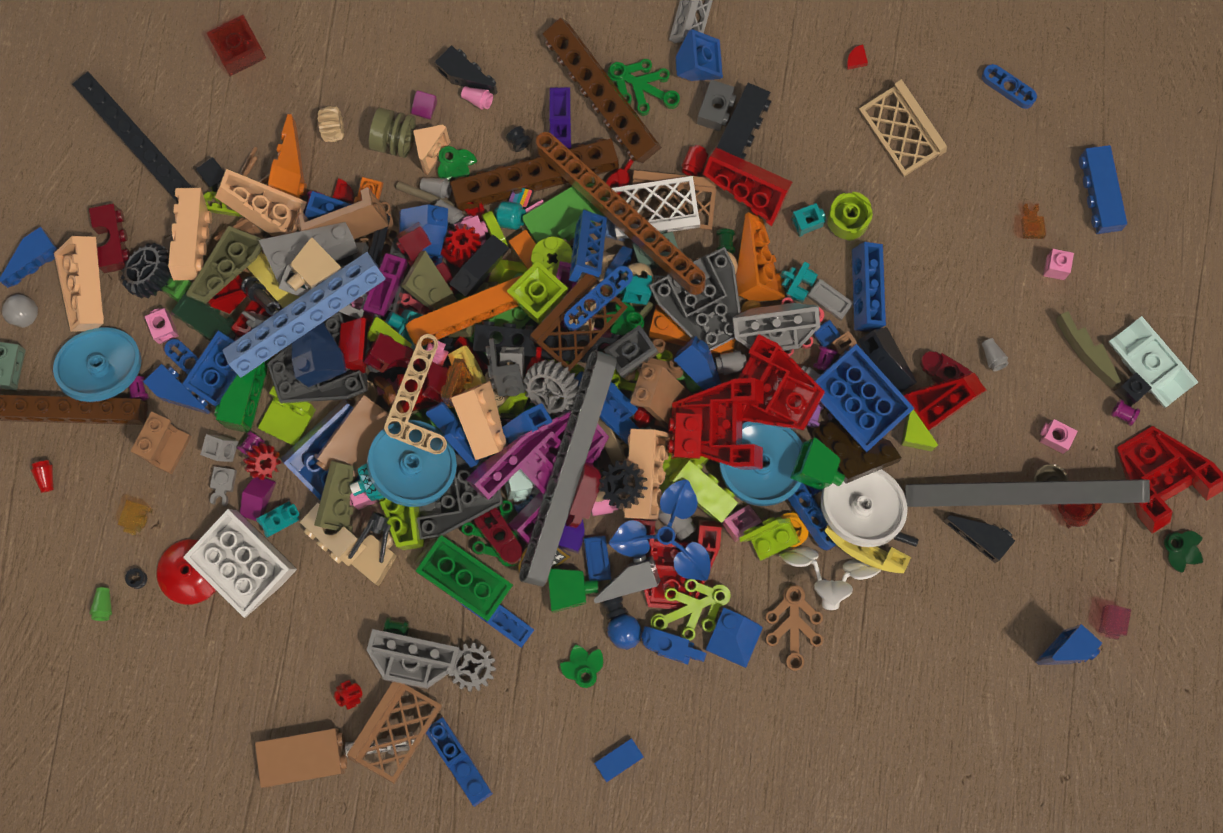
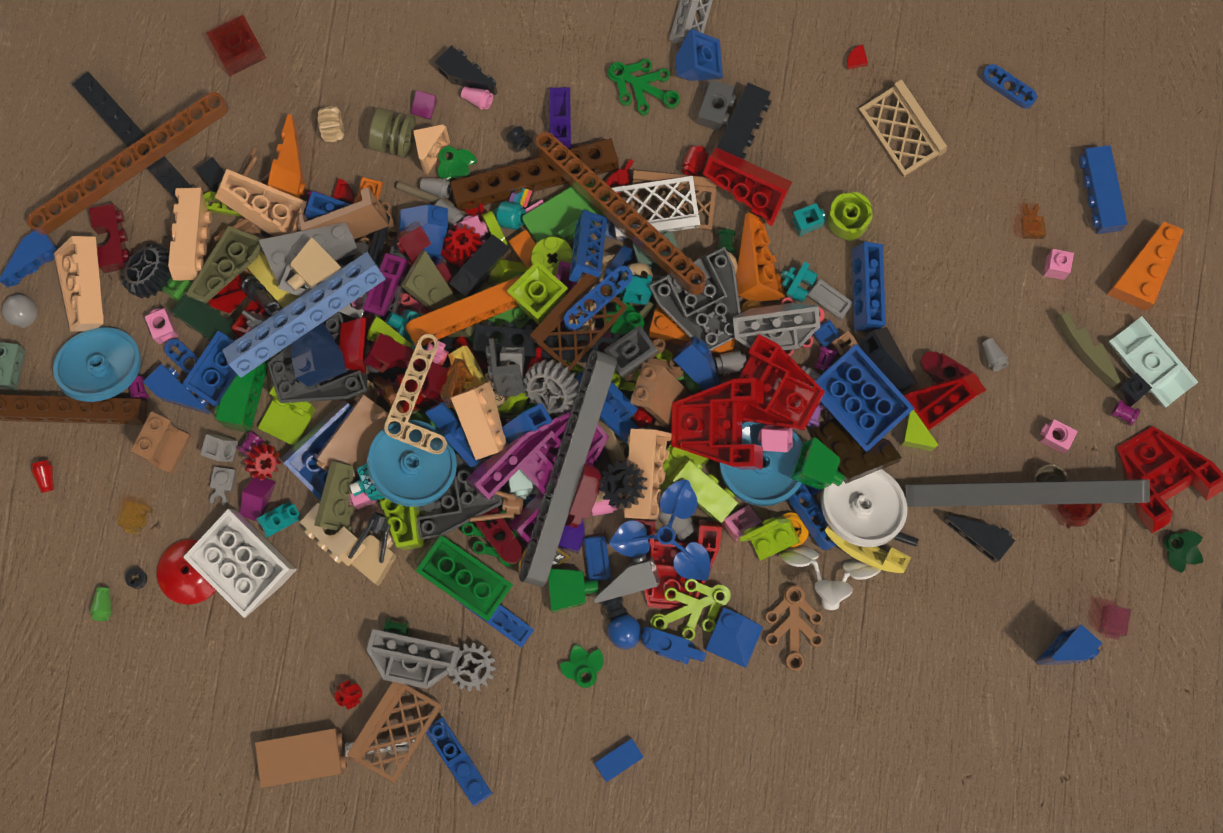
reddish brown brick [543,18,662,163] -> none
red bracket [667,413,702,459] -> none
none -> dark orange beam [27,92,229,235]
none -> medium nougat plant [469,490,523,522]
none -> bright pink brick [758,425,793,452]
none -> orange wedge [1107,221,1184,311]

